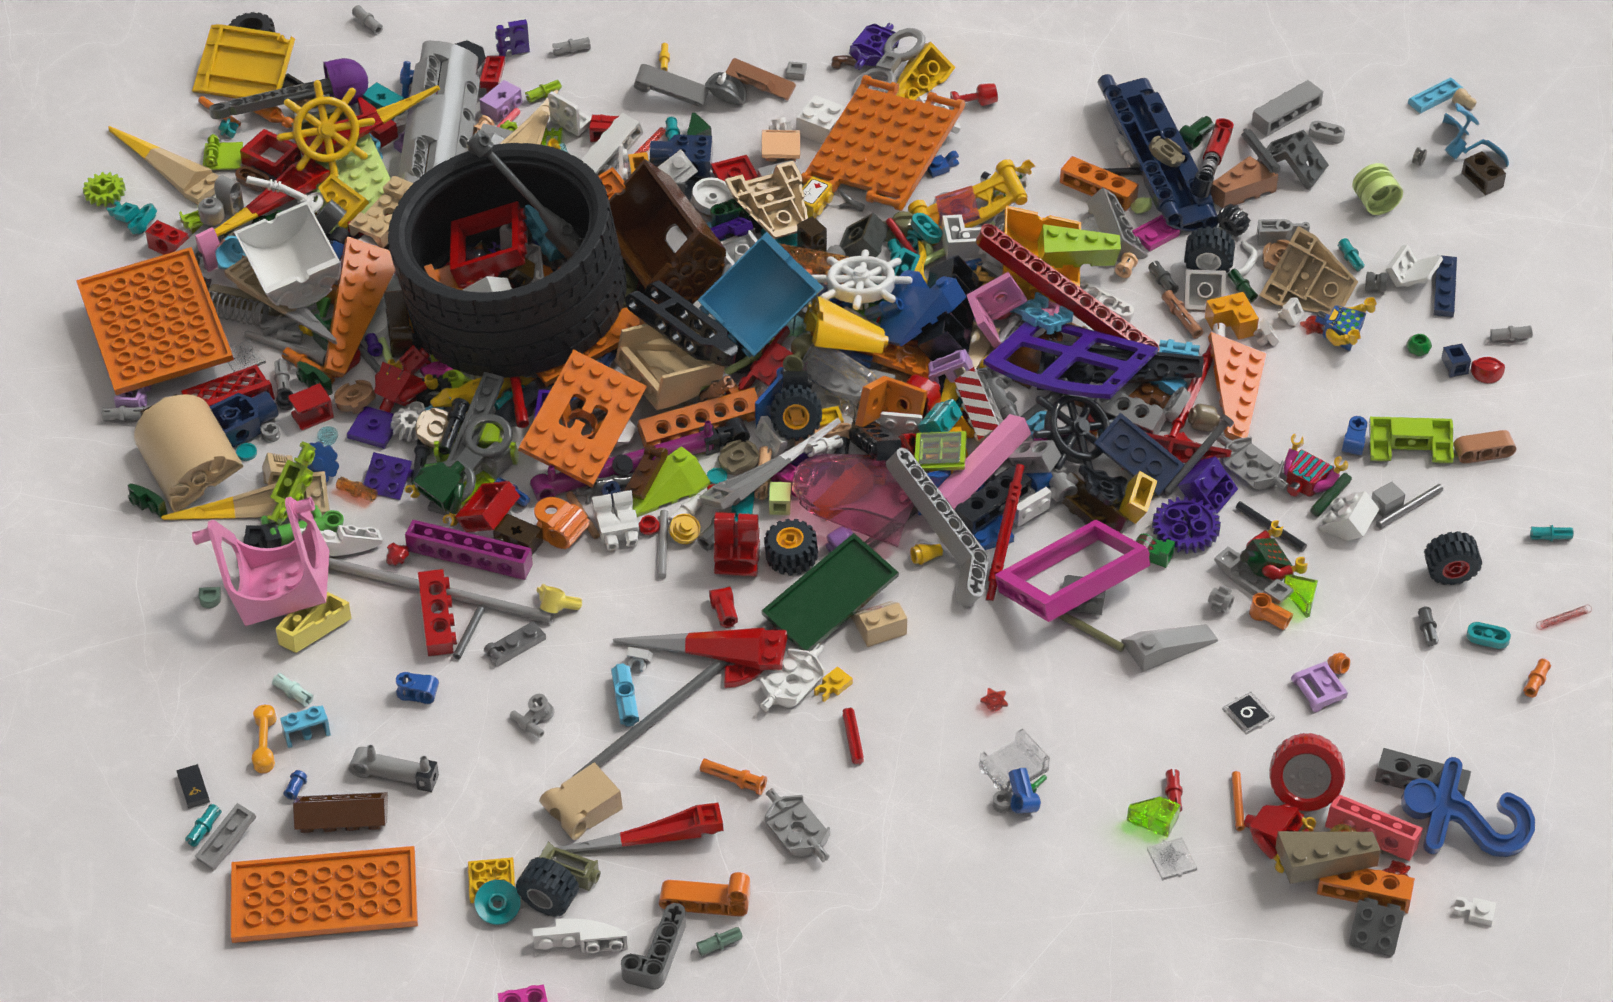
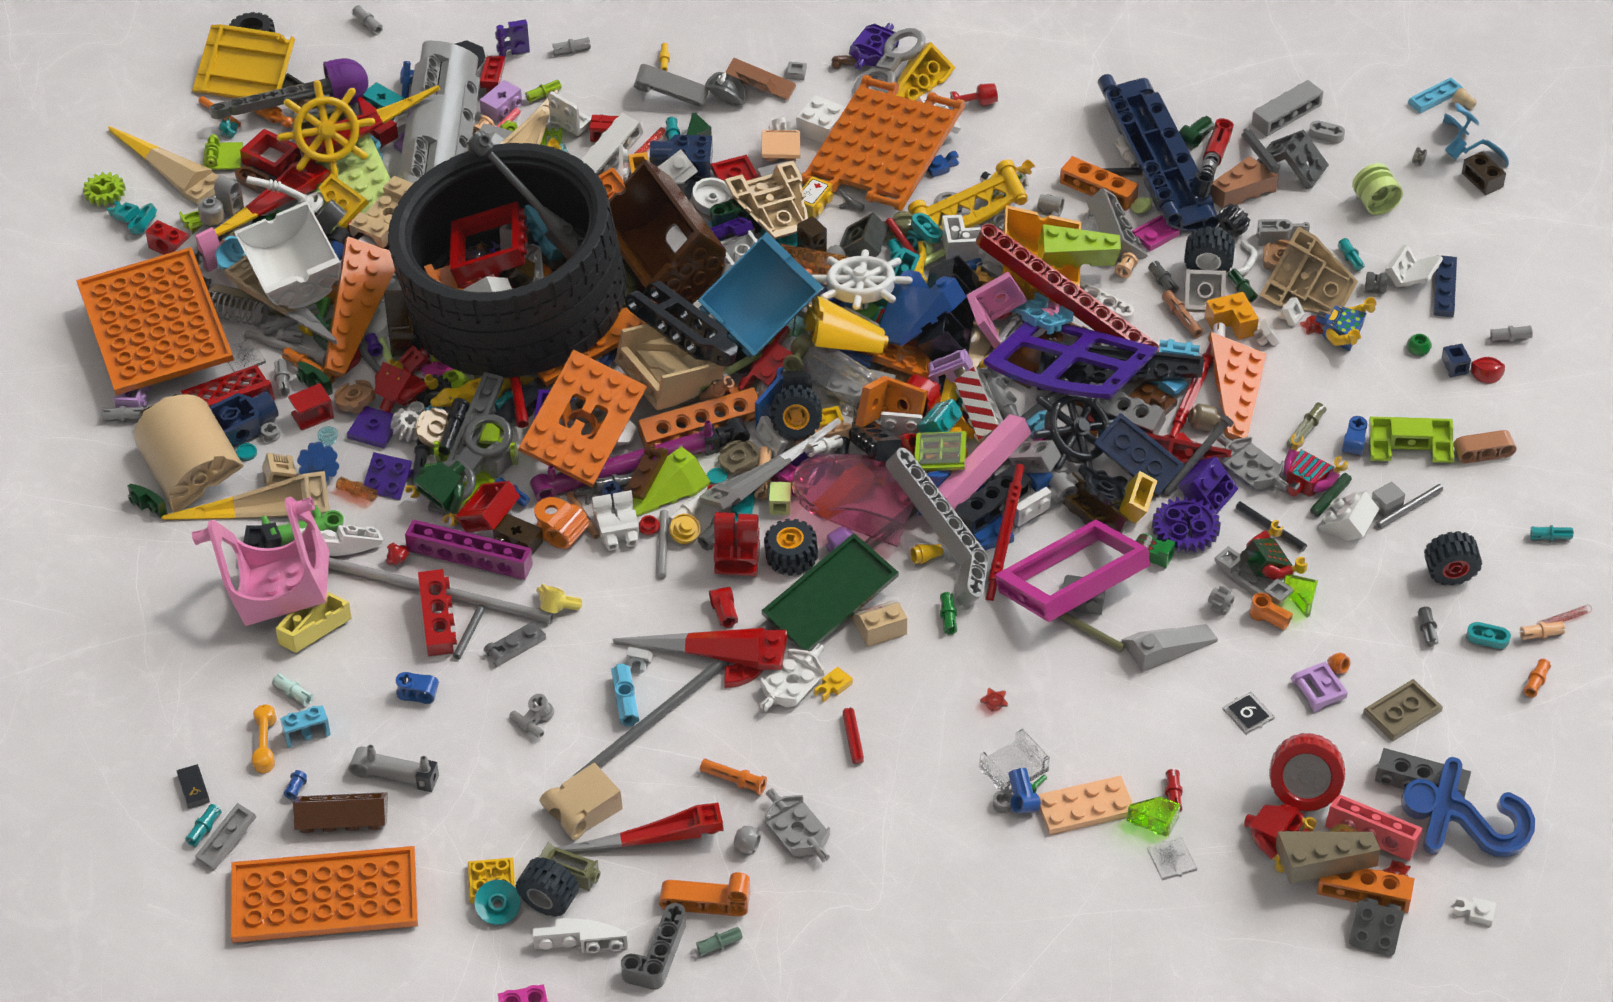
sand green tile [199,587,222,608] -> none
lime bracket [267,441,316,526] -> none
black plate [276,390,293,408] -> none
black plate [612,454,633,475] -> none
blue axle [864,298,903,320] -> none
clear pink plate [935,185,981,225] -> none
dark tan tile [1149,136,1185,167] -> none
light grey beam [1163,387,1191,422] -> none
orange piece [1232,771,1245,831] -> none
none -> light grey piece [734,826,761,854]
none -> green pin [940,592,957,635]
none -> light grey piece [1037,194,1065,218]
none -> light nougat plate [1038,775,1136,835]
none -> olive axle [1287,402,1327,448]
none -> dark tan tile [1363,679,1443,742]
none -> light nougat pin [1519,621,1565,640]

